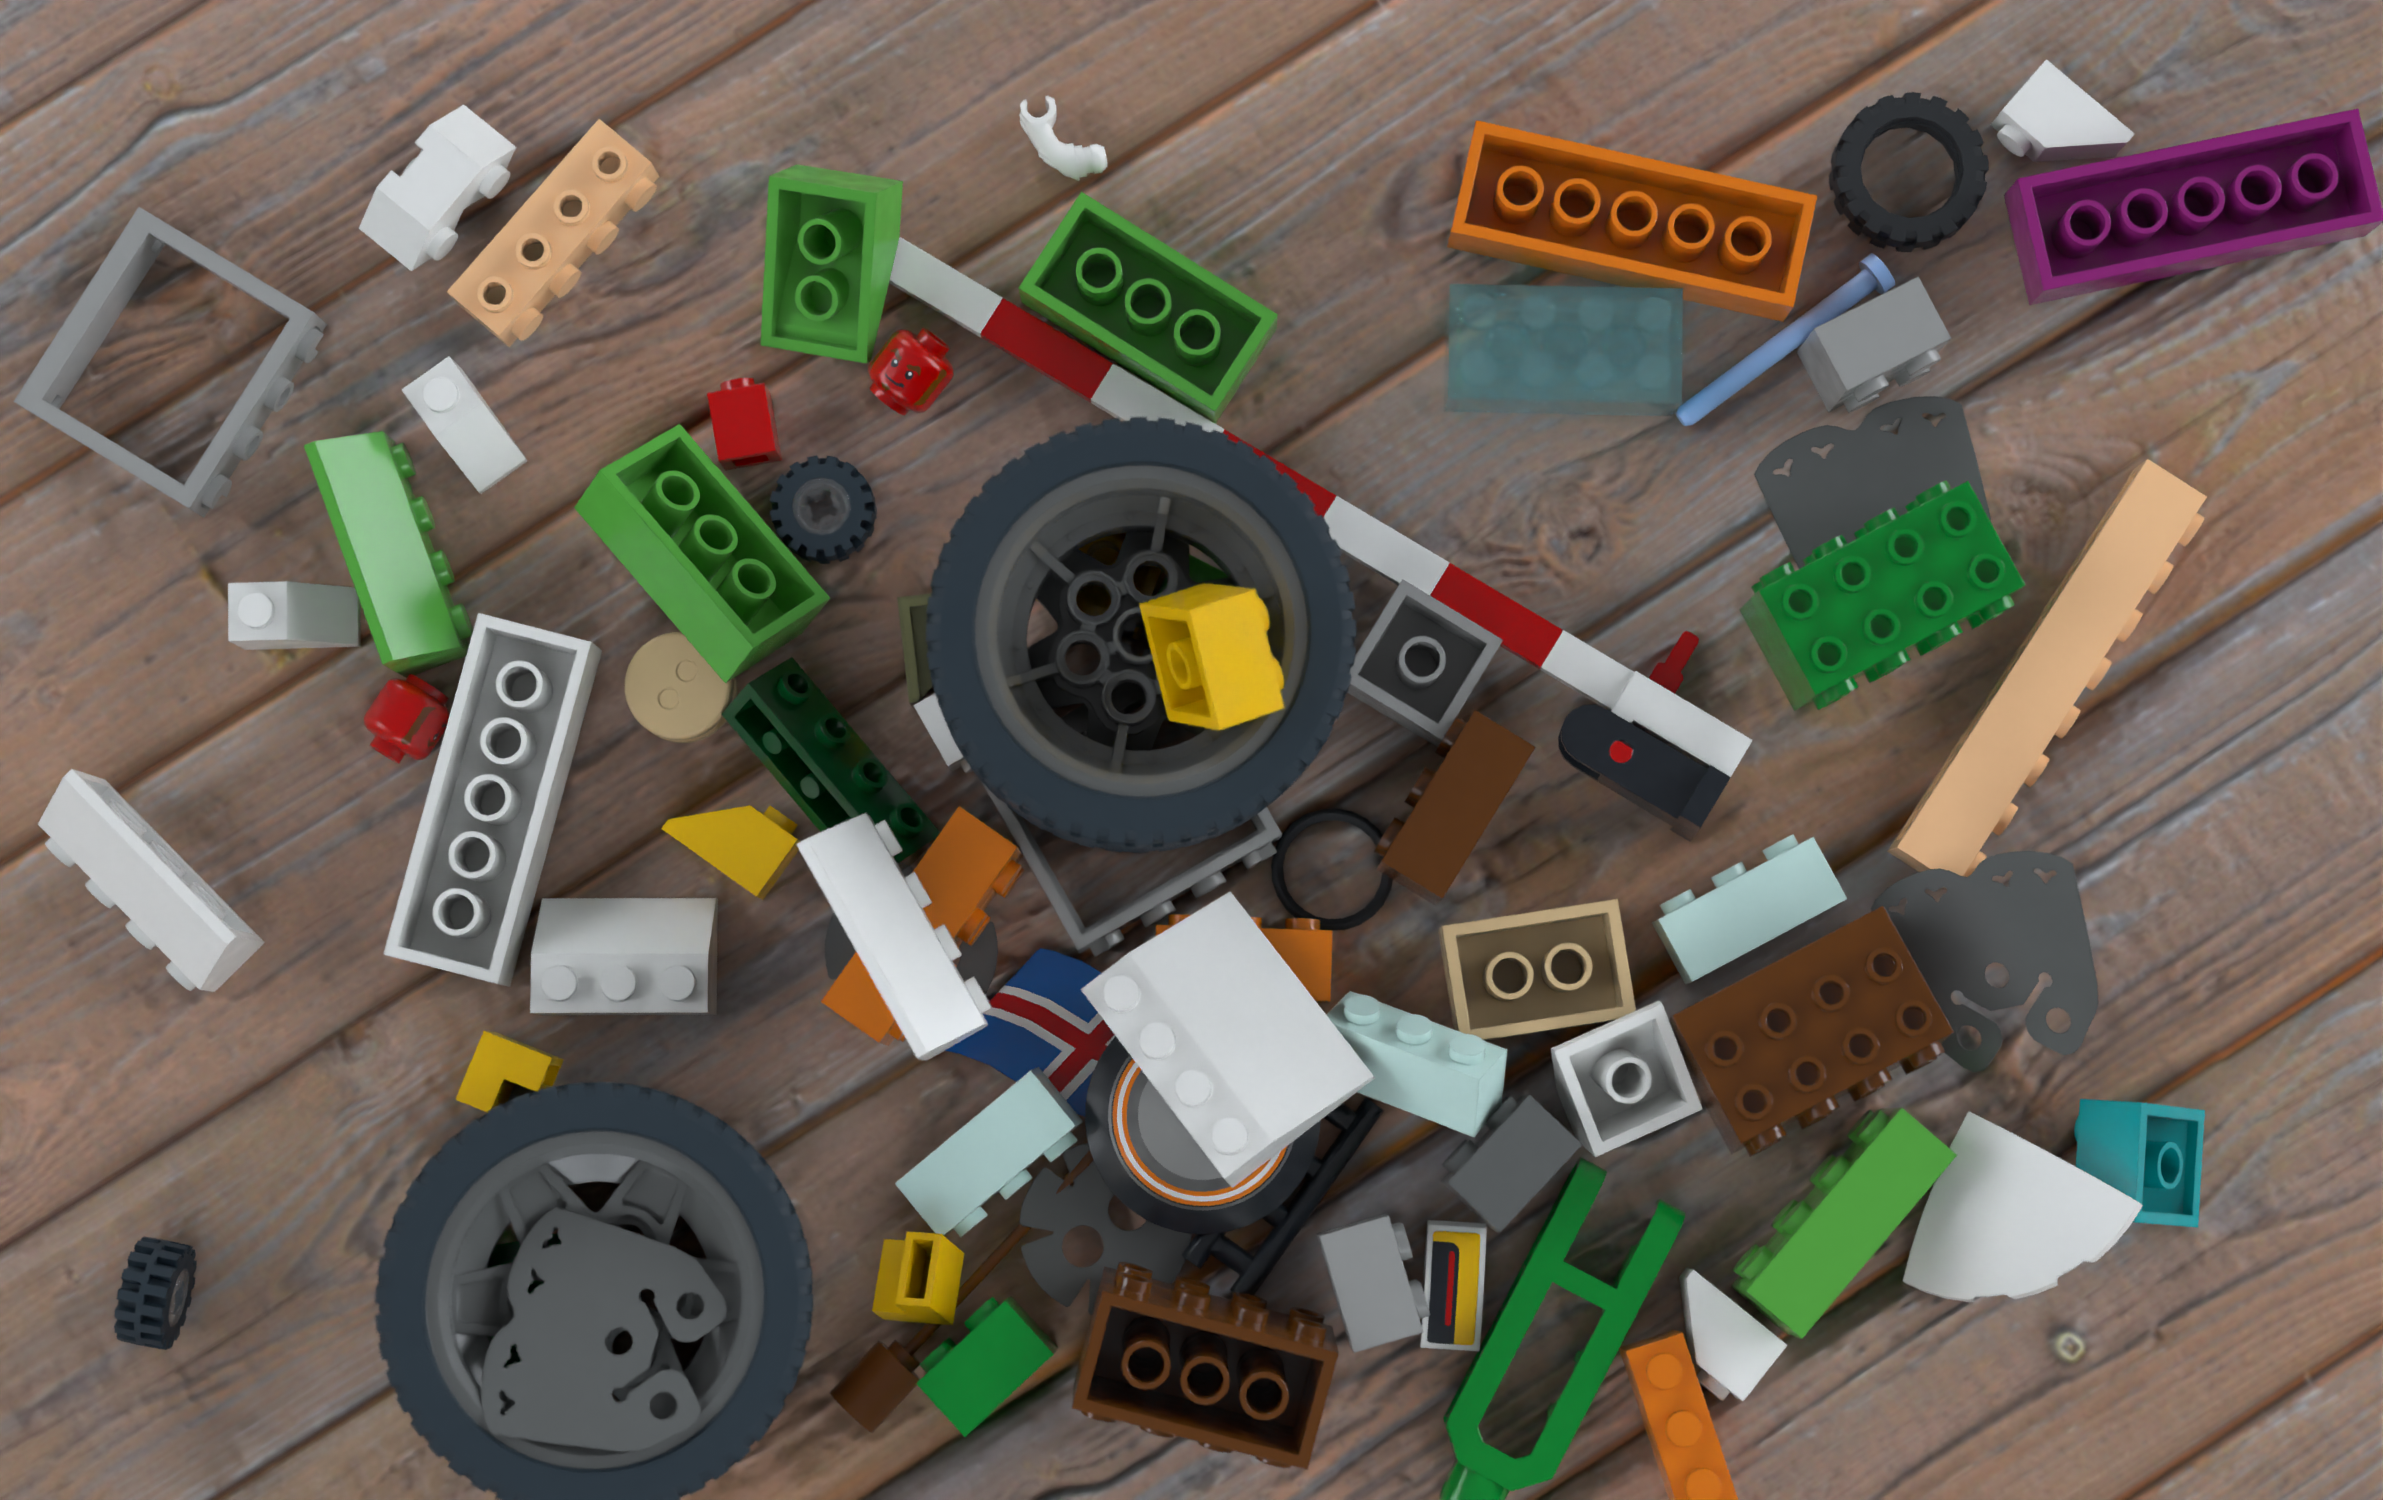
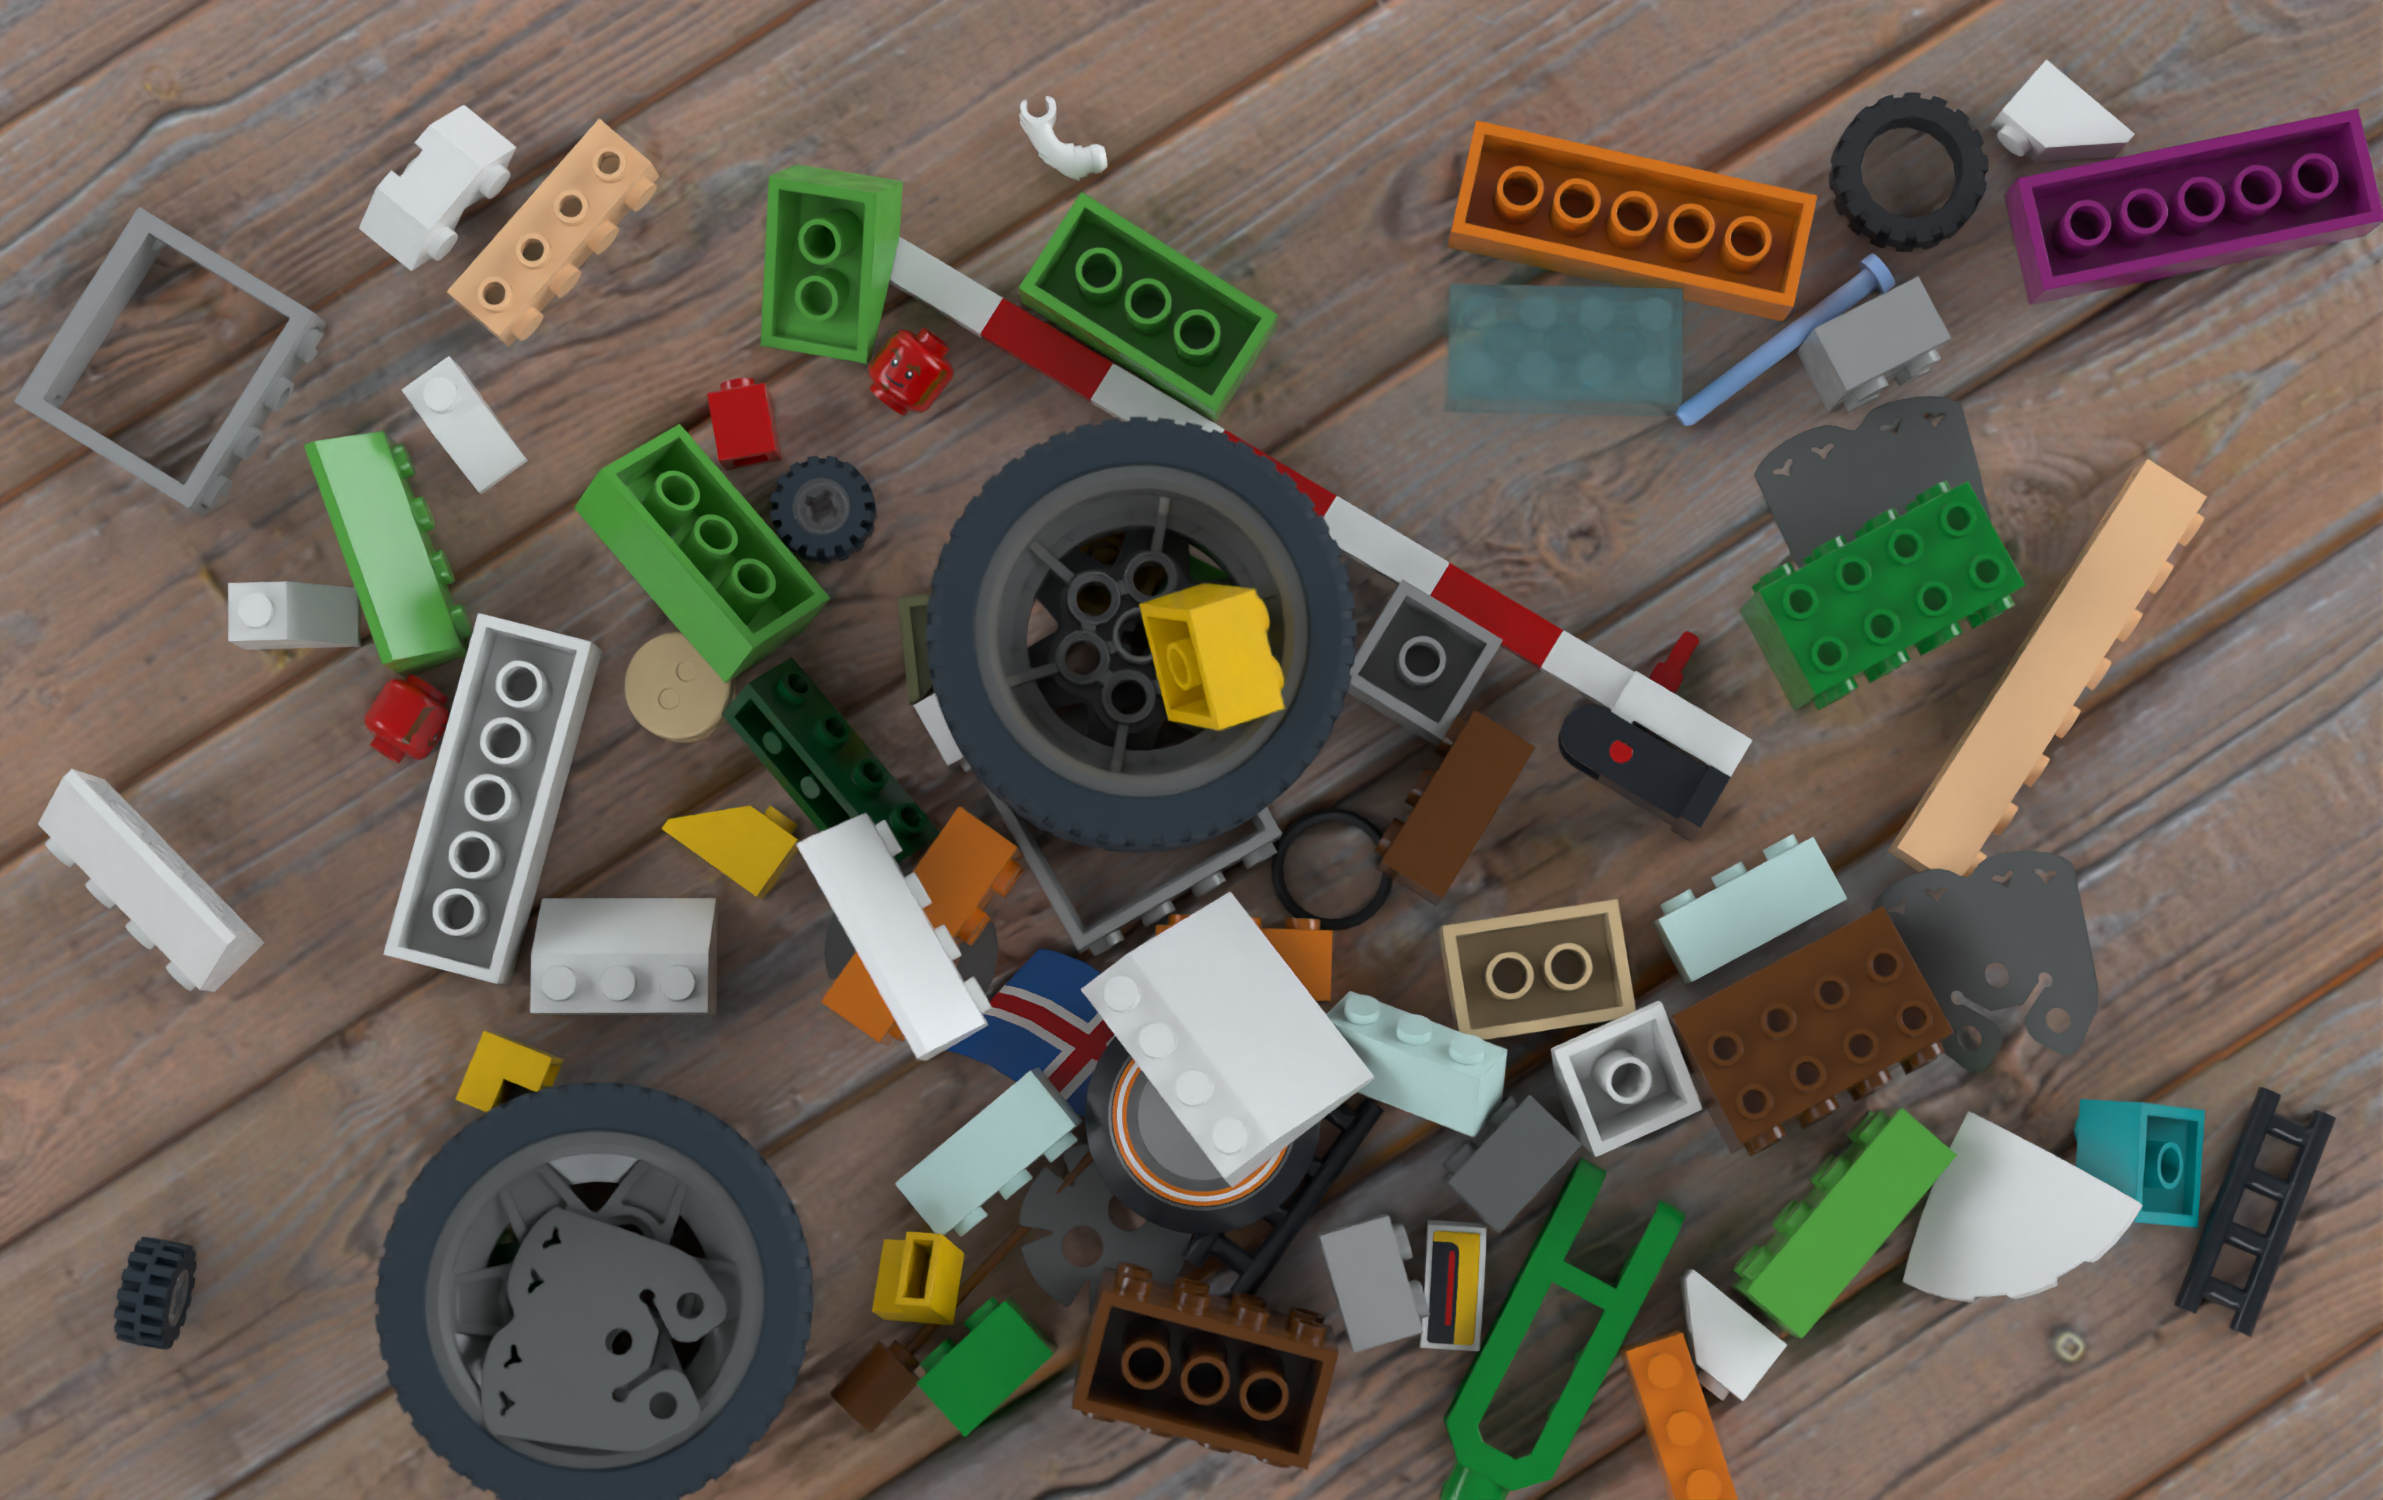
none -> black bar [2174,1087,2336,1337]

